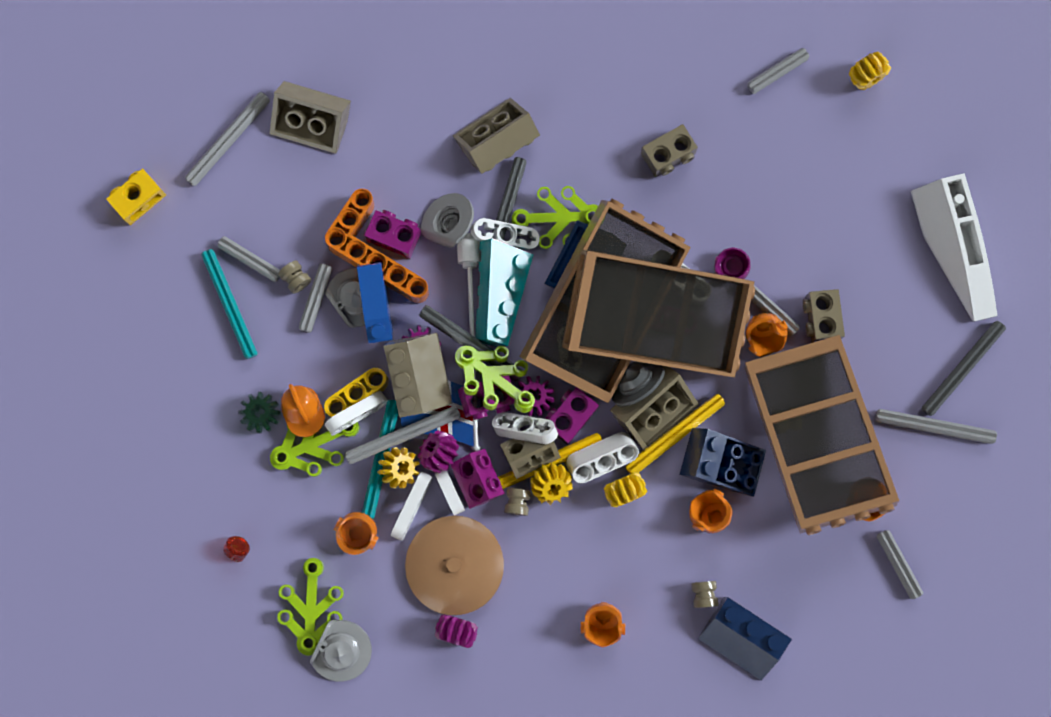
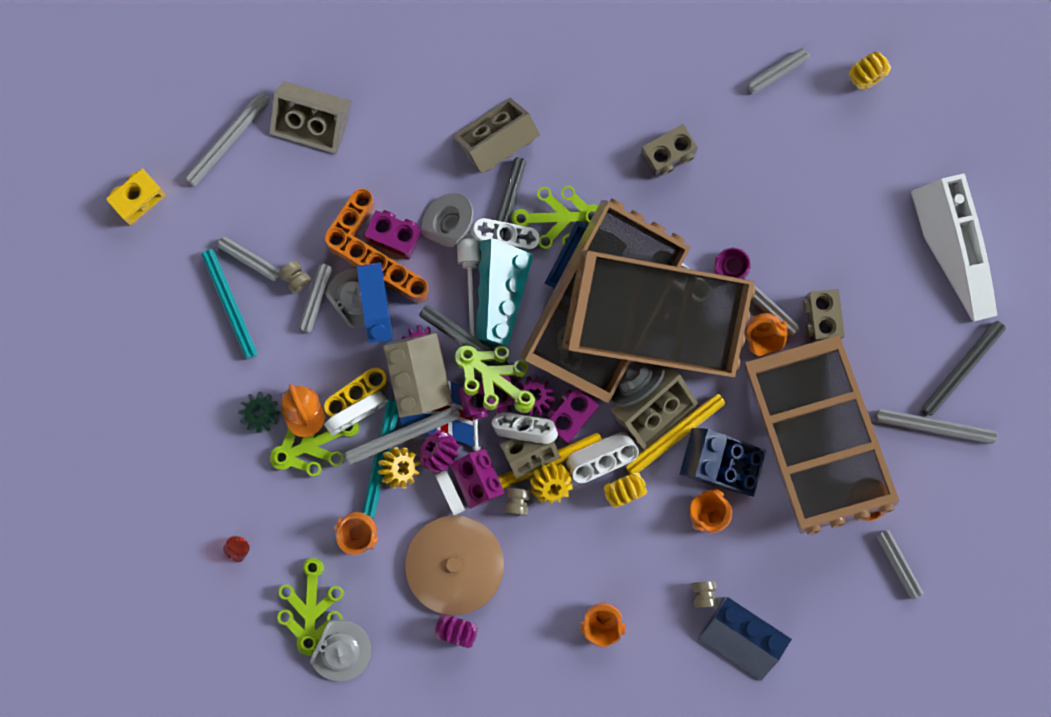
white beam [391,471,433,541] -> none

